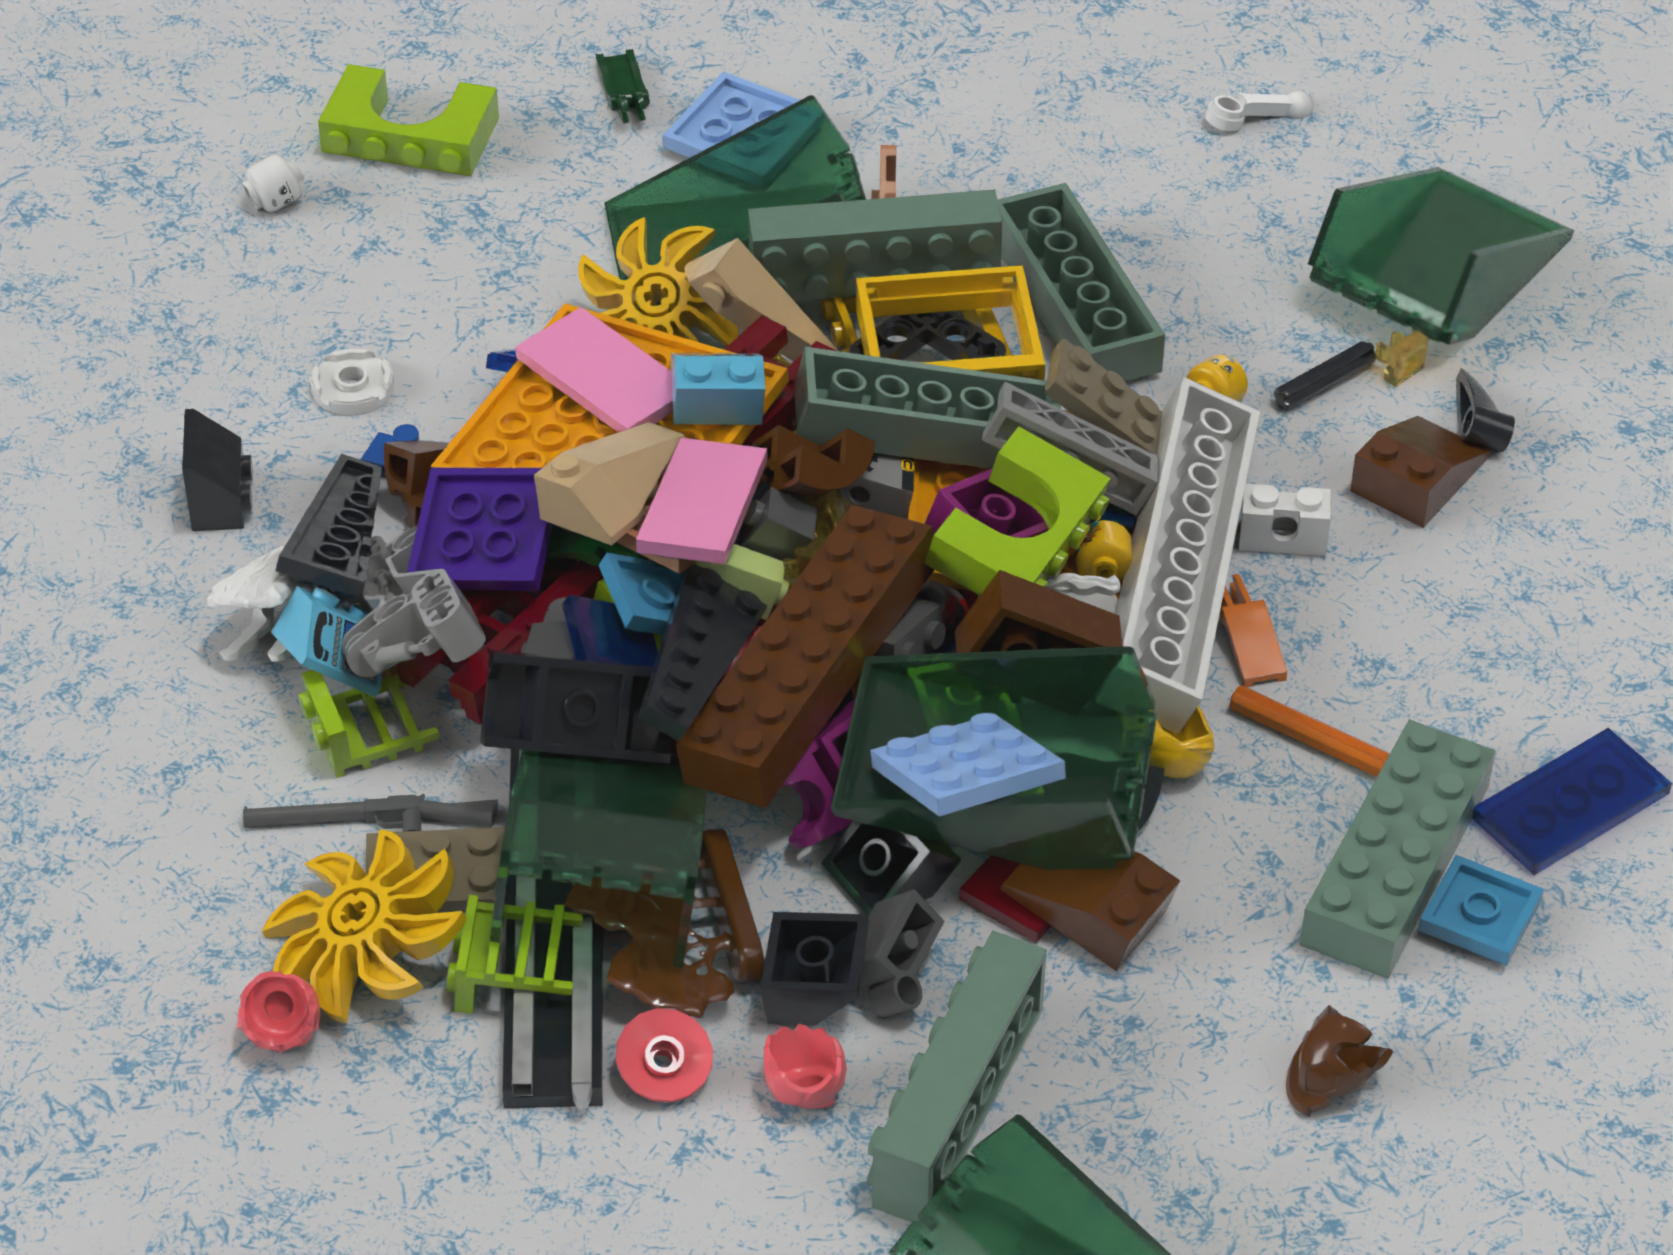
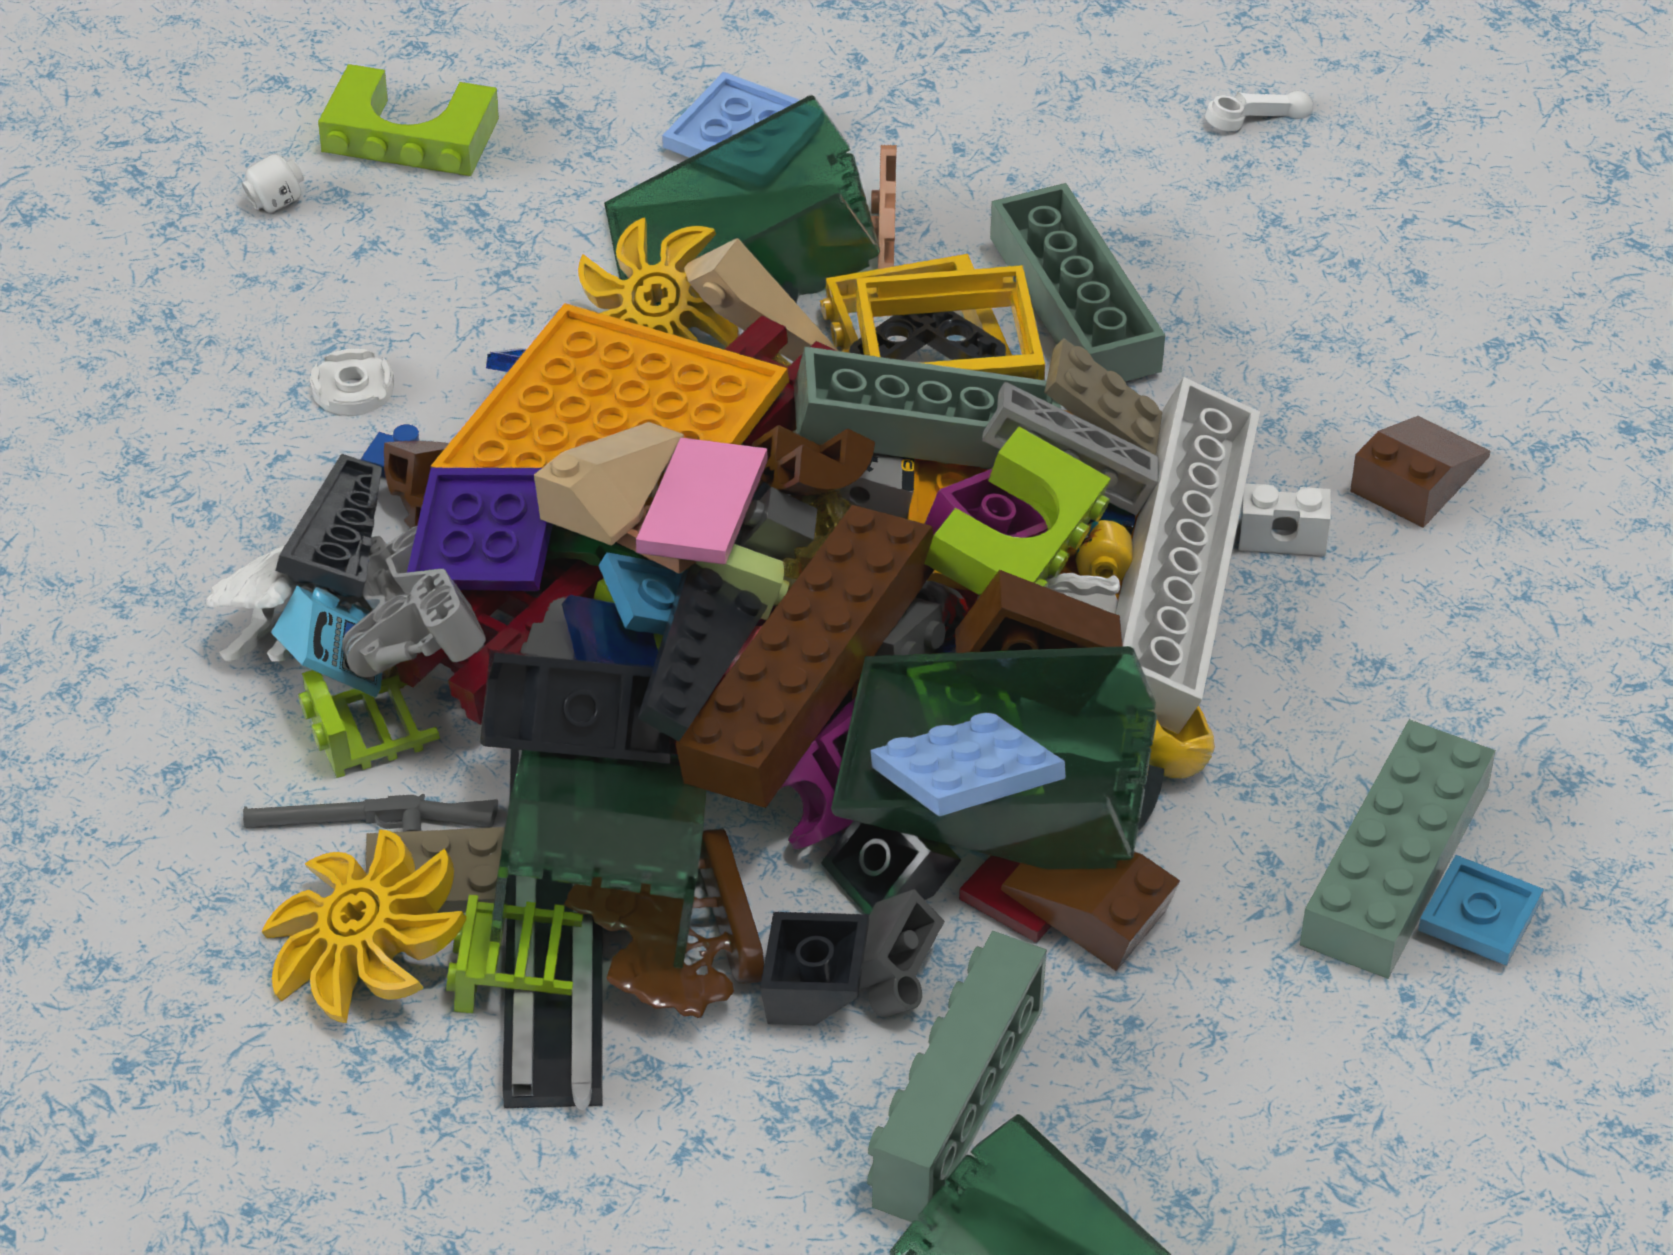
black slope [182,409,253,531] -> none
coral hair [237,971,321,1053] -> none
bright pink tile [515,307,673,432] -> none
dark green arm [596,49,650,124] -> none
coral dish [616,1008,713,1103] -> none
medium azure slope [671,353,765,425] -> none
sand green brick [748,189,1002,301] -> none
coral hair [763,1023,847,1109] -> none
yellow head [1186,354,1248,402] -> none
orange arm [1220,574,1287,687] -> none
orange axle [1229,686,1390,777] -> none
black axle [1273,341,1377,410] -> none
reddish brown helmet [1286,1005,1393,1117] -> none
clear green windscreen [1307,167,1575,345] -> none
clear yellow tile [1375,330,1429,387] -> none
black piece [1456,368,1515,452] -> none
clear blue tile [1472,728,1672,875] -> none

